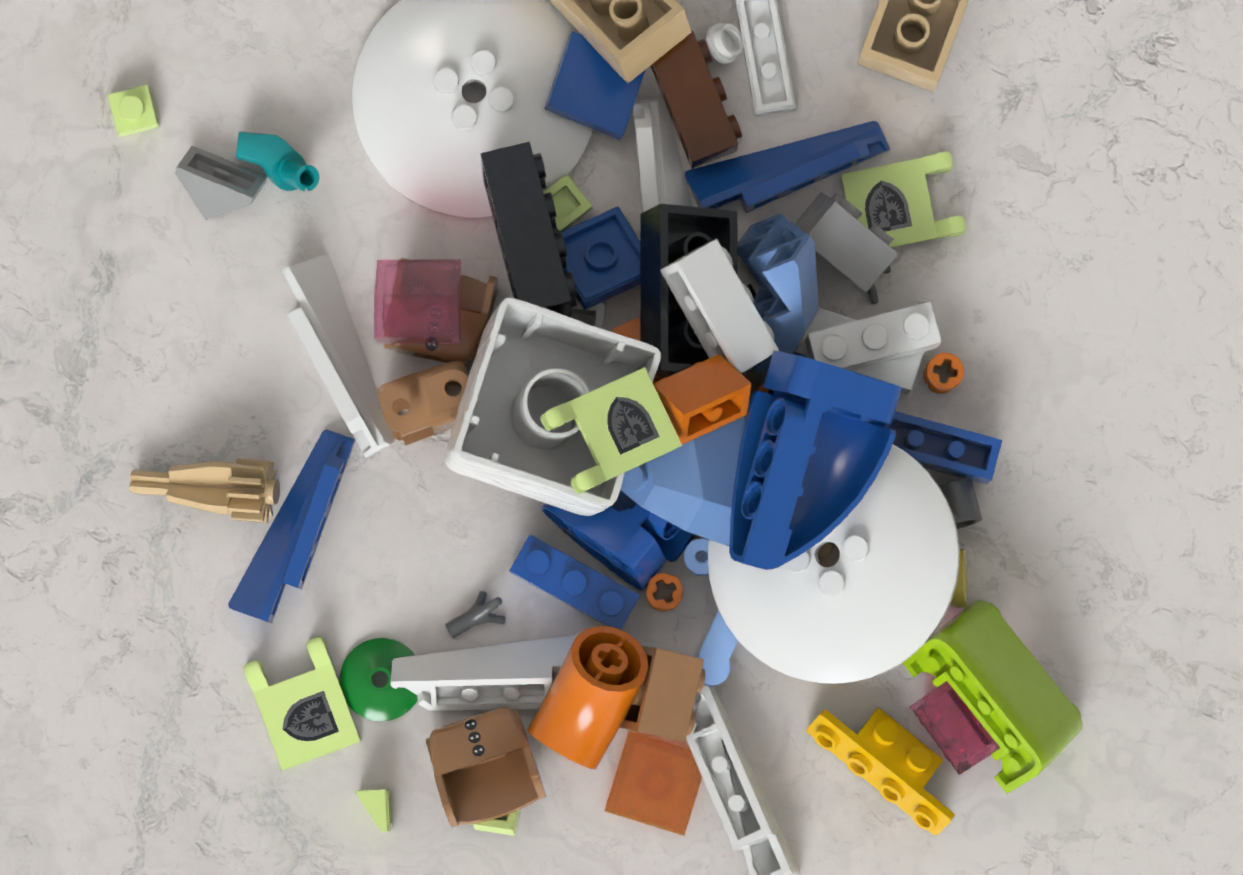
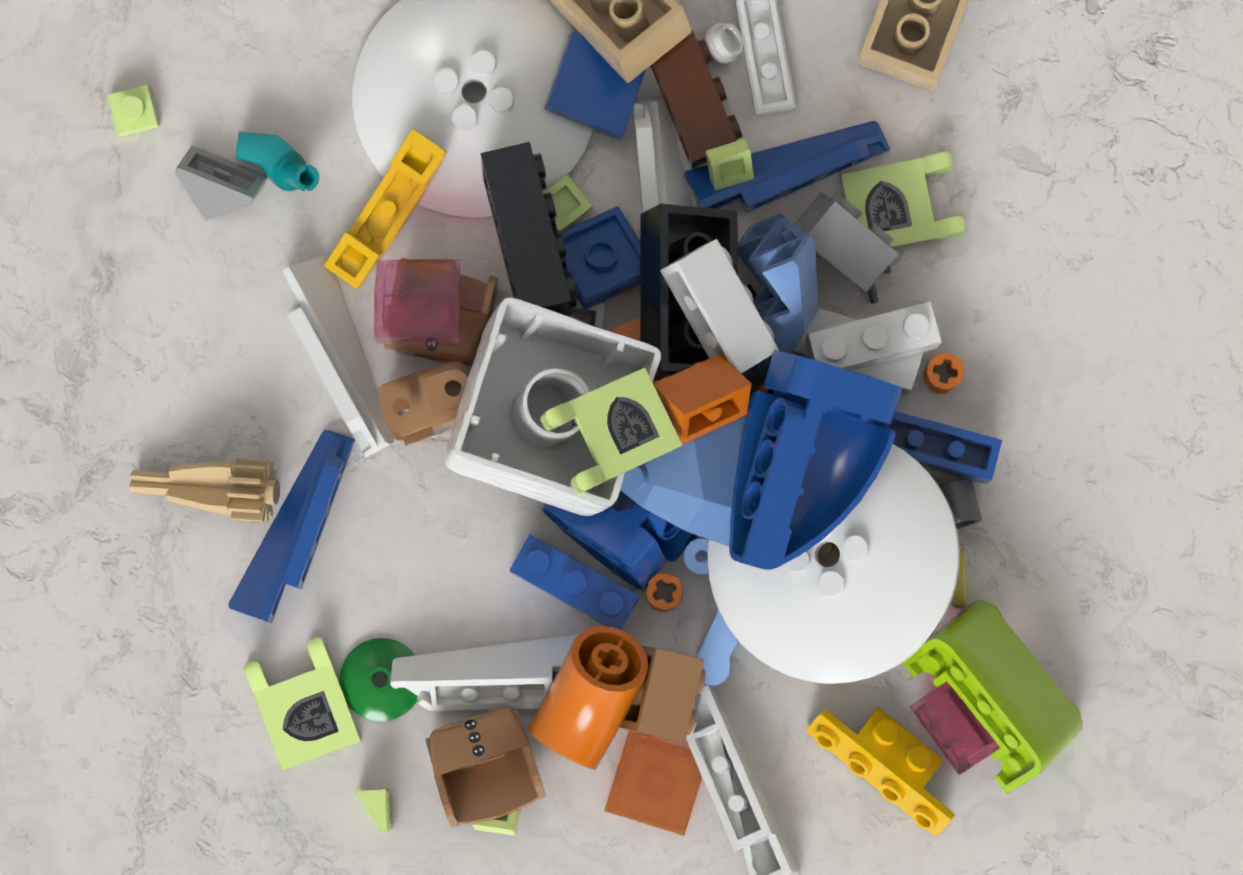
dark grey bar [445,591,506,638] -> none
none -> yellow slope [324,129,448,289]
none -> yellowish green plate [706,139,754,191]

